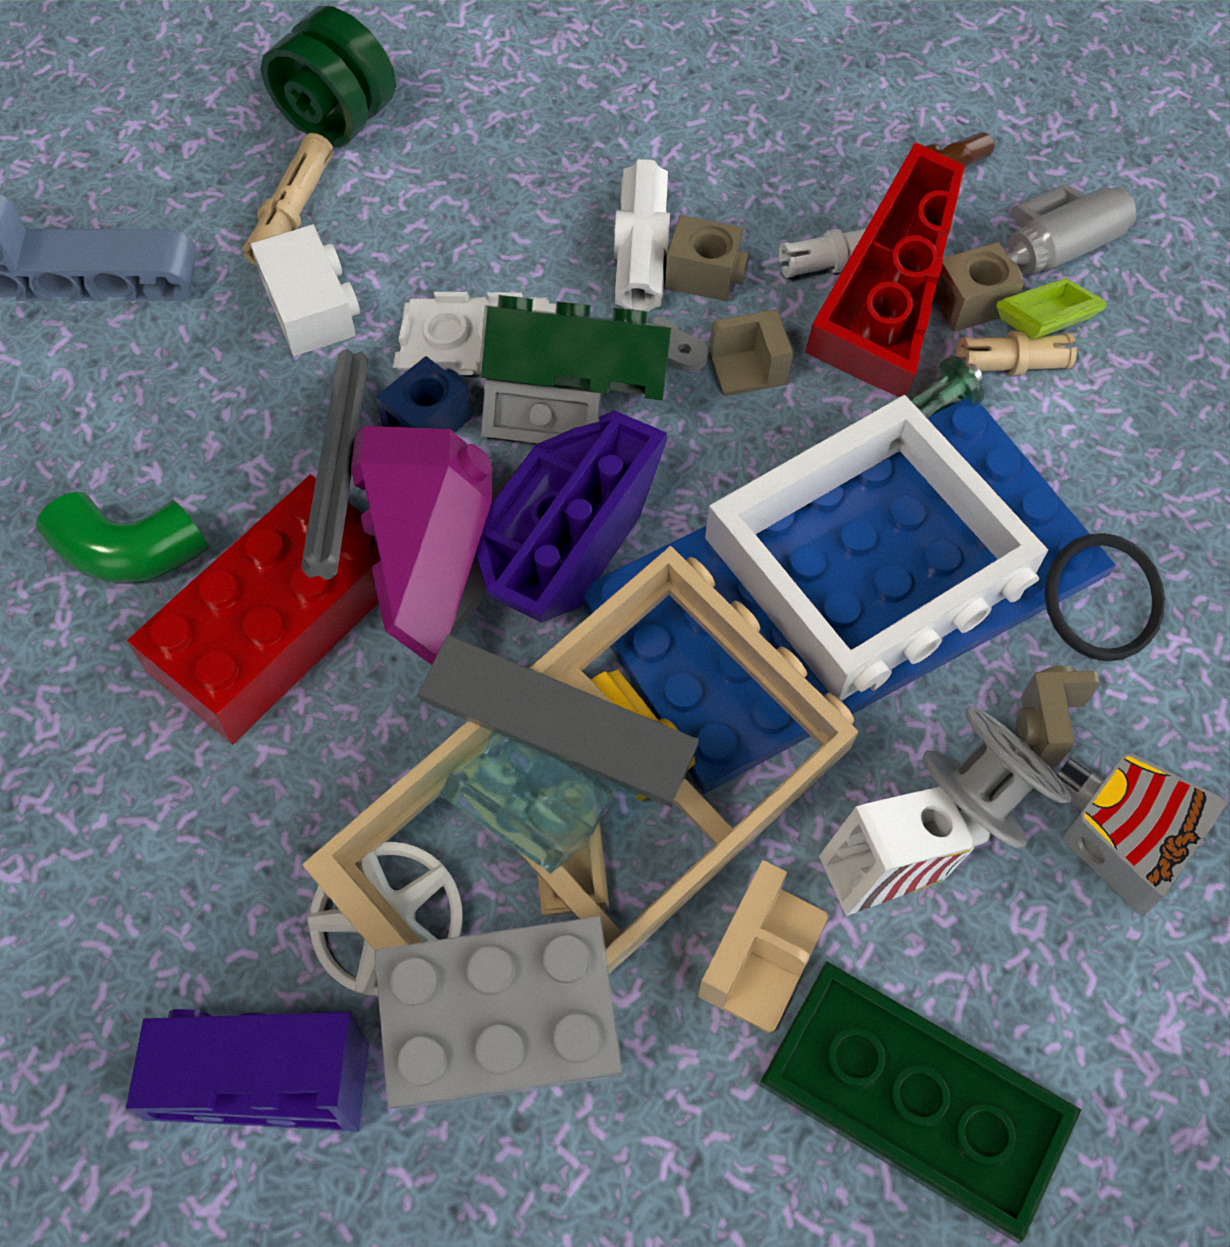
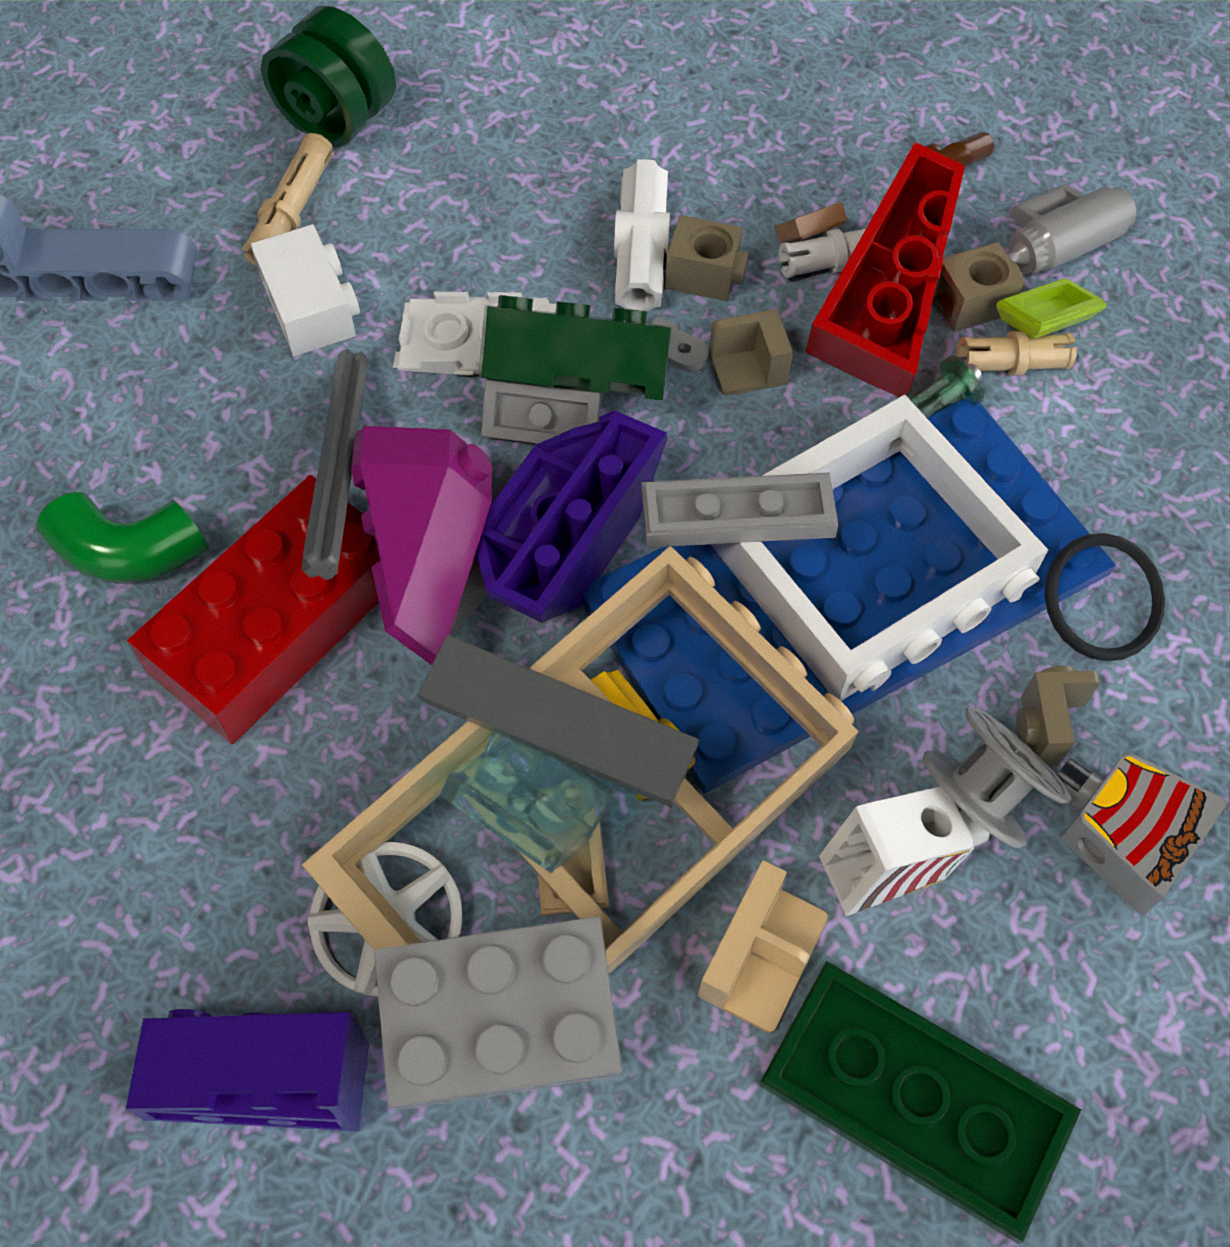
dark blue brick [376,356,471,433] -> none
none -> light grey tile [641,472,838,548]
none -> medium nougat tile [774,202,847,243]

